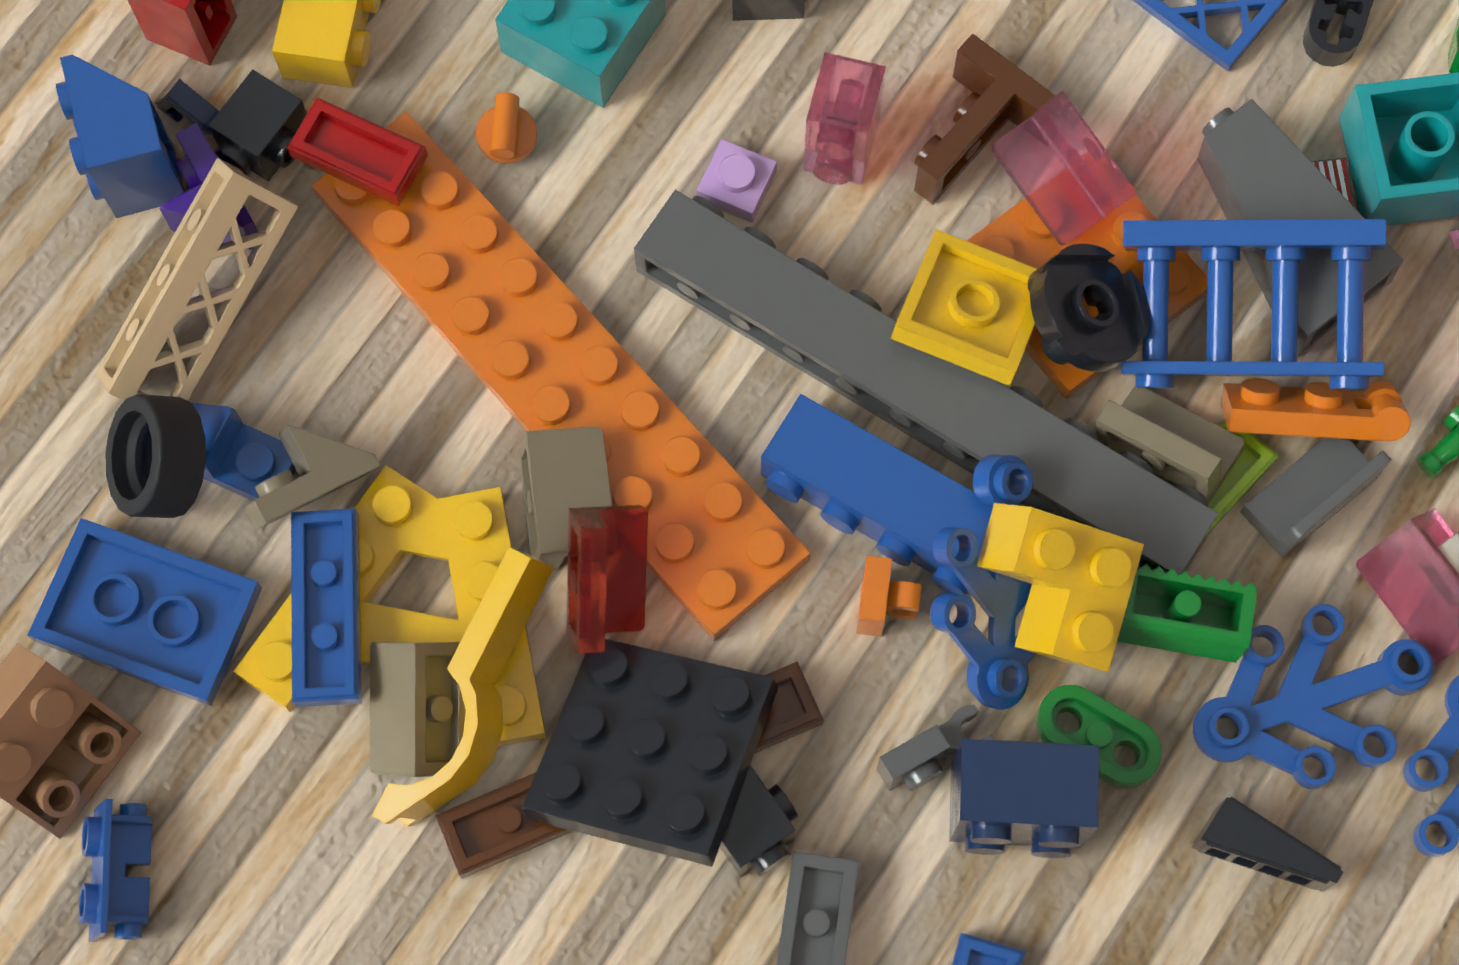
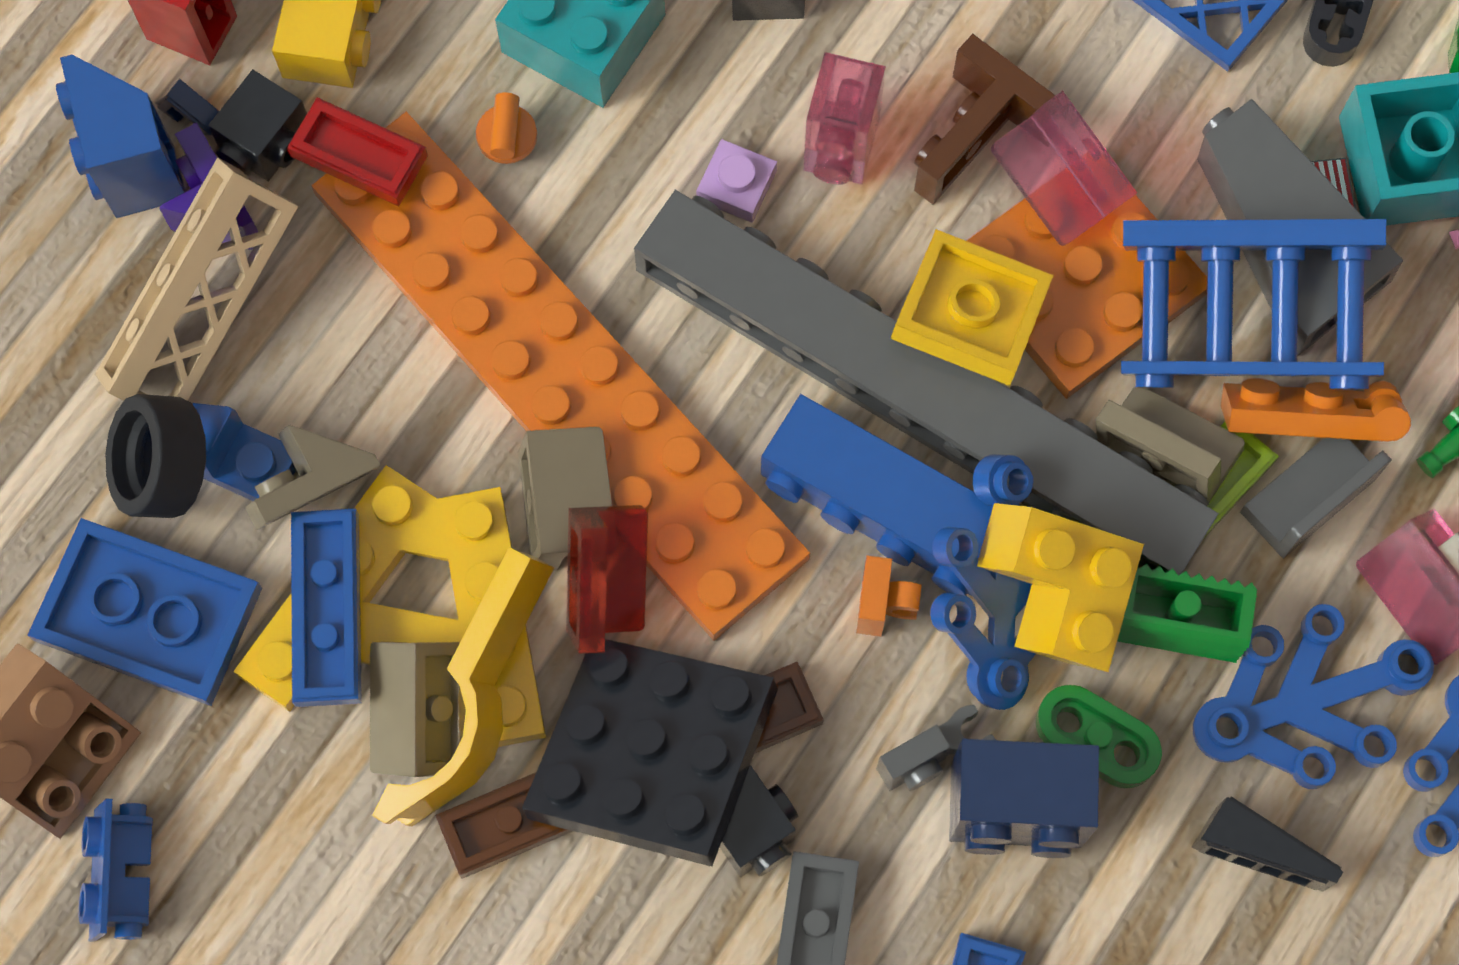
black plate [1028,243,1150,372] -> none

